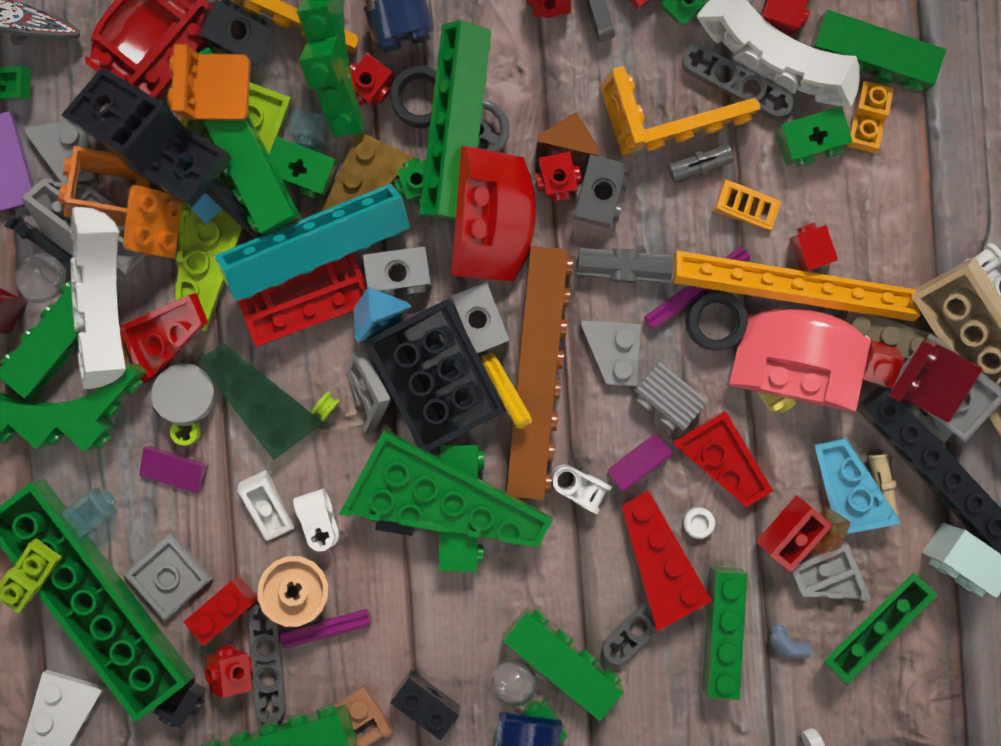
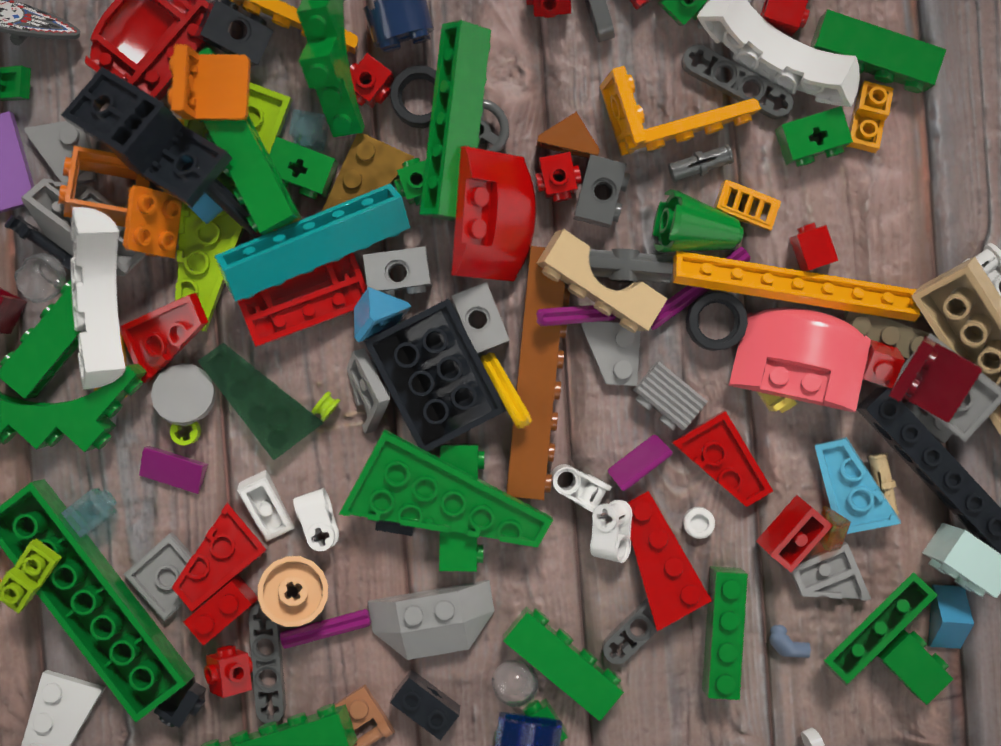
none -> red wing [172,503,267,612]
none -> light grey wedge [368,580,494,660]
none -> tan arch [536,229,668,333]
none -> magenta axle [536,305,616,326]
none -> white piece [590,499,633,563]
none -> green cone [653,189,744,252]
none -> green brick [877,630,953,705]
none -> dark azure slope [928,584,974,649]

